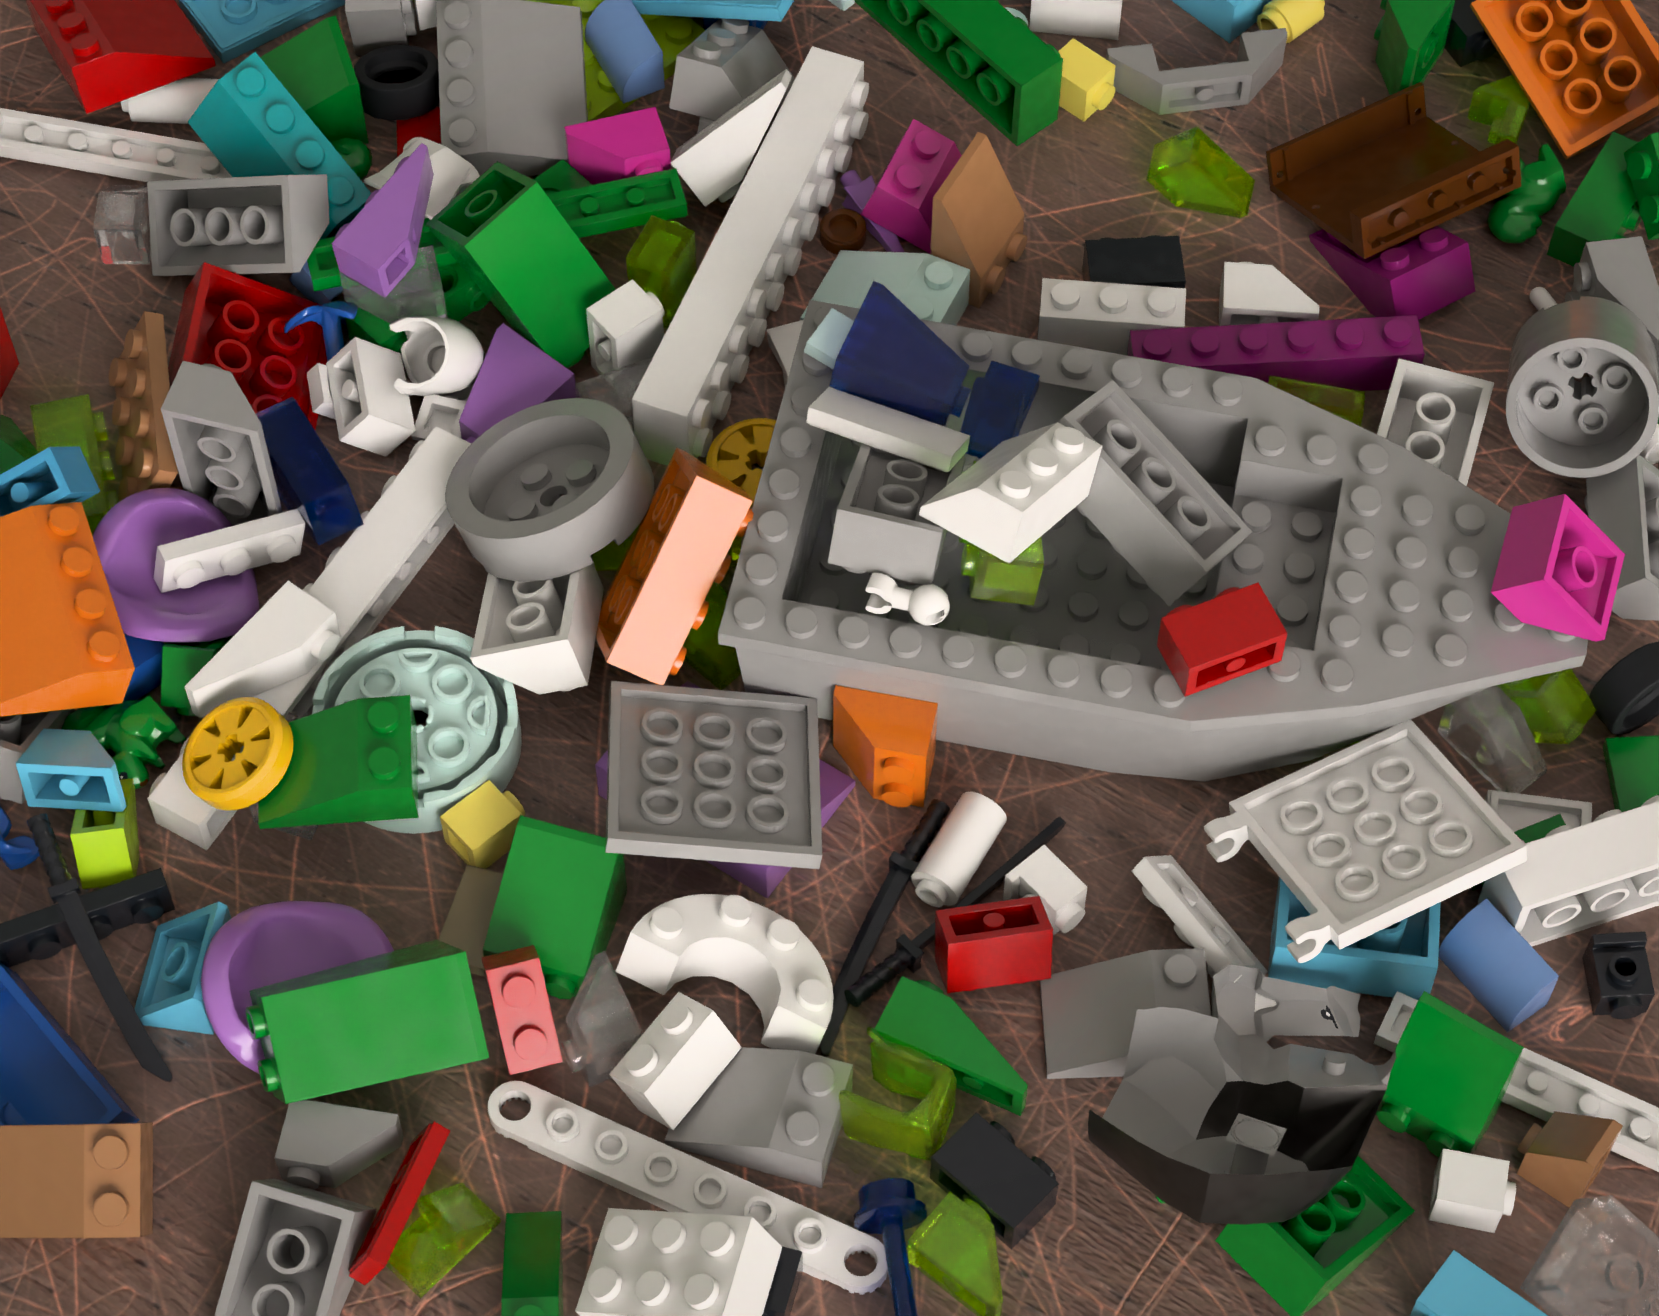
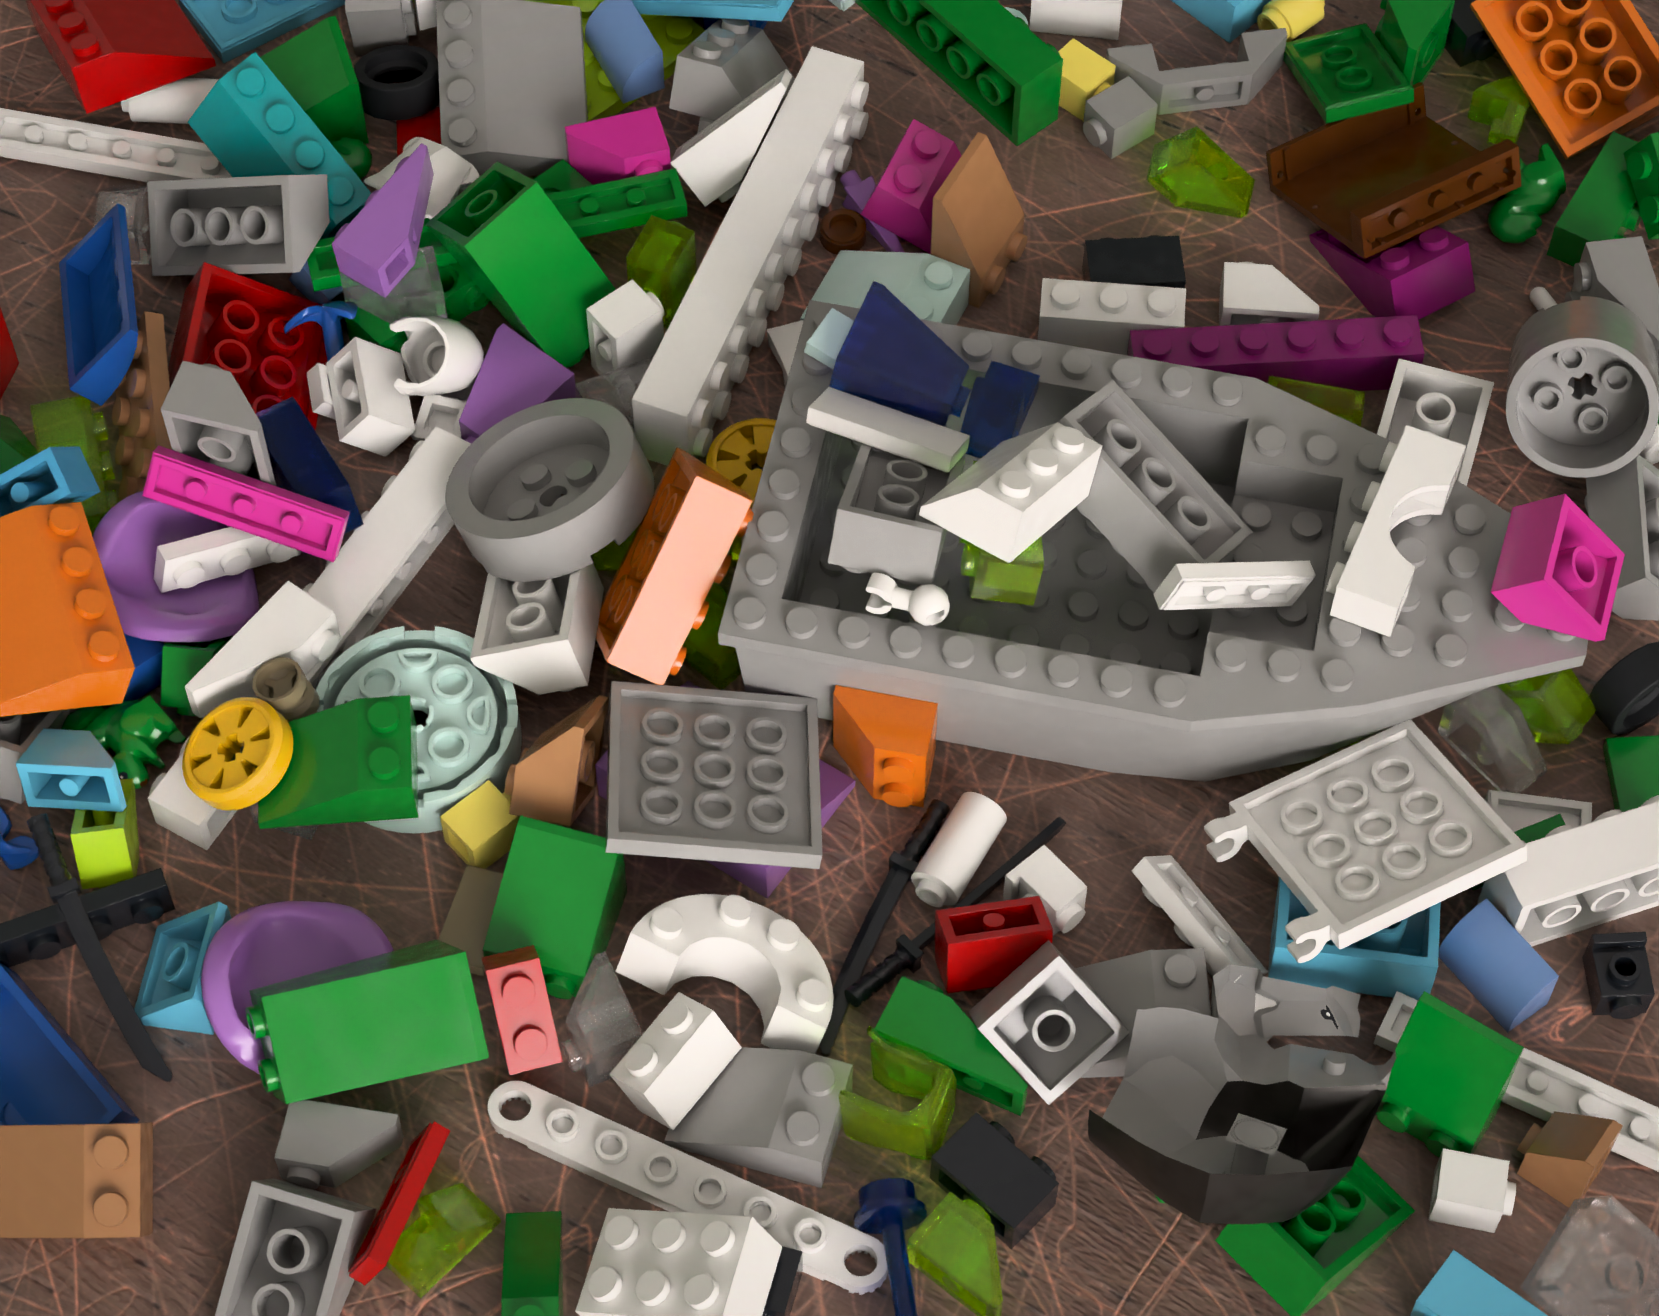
red brick [1157,582,1287,697] -> none
none -> blue slope [59,203,138,406]
none -> dark pink tile [142,445,350,562]
none -> dark tan wheel [252,657,320,722]
none -> medium nougat slope [505,695,609,827]
none -> light grey slope [969,940,1130,1105]
none -> light grey brick [1083,76,1158,159]
none -> white tile [1153,560,1316,610]
none -> green tile [1283,23,1414,124]
none -> white arch [1326,425,1466,637]

